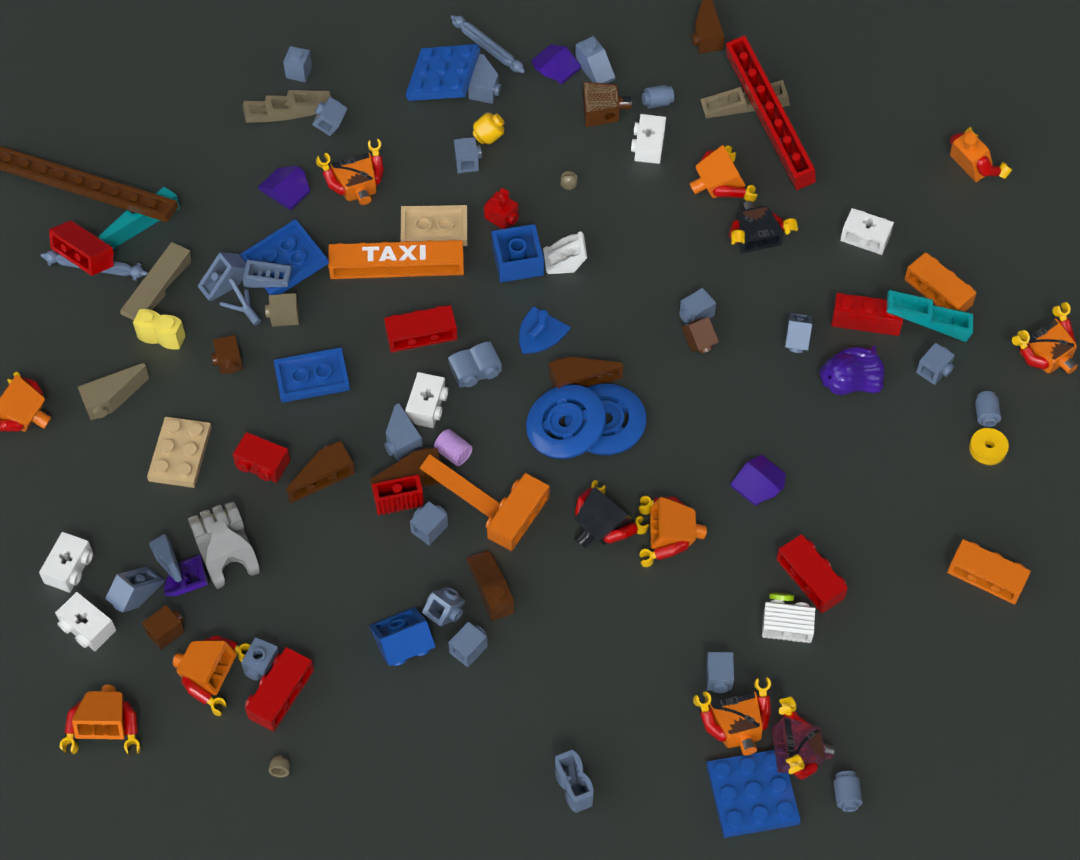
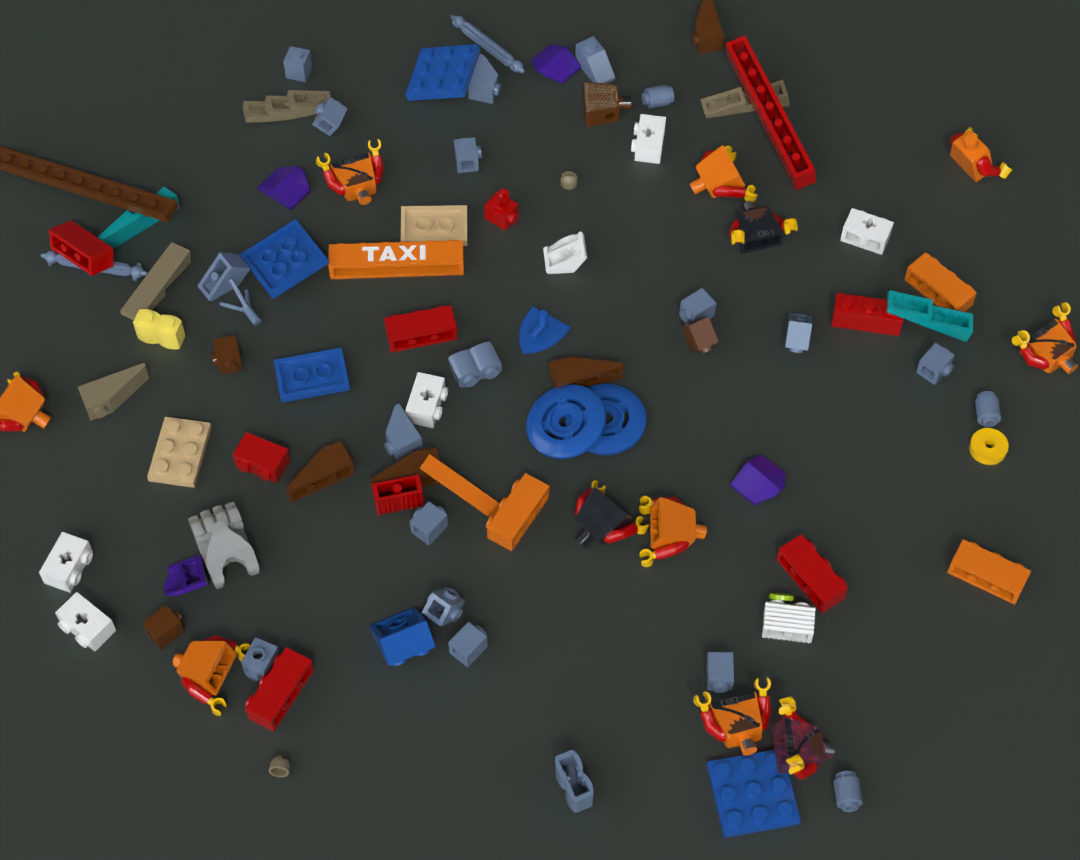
orange torso [60,685,141,755] -> none
sand blue slope [105,566,164,612] -> none
sand blue slope [149,534,182,582] -> none
sand blue slope [243,260,292,288] -> none
dark tan brick [265,293,299,327] -> none
lavender piece [434,429,472,466] -> none
reddish brown slope [466,550,514,621] -> none
yellow head [472,112,504,145] -> none
blue brick [491,224,544,283] -> none
dark purple piece [819,346,884,395] -> none

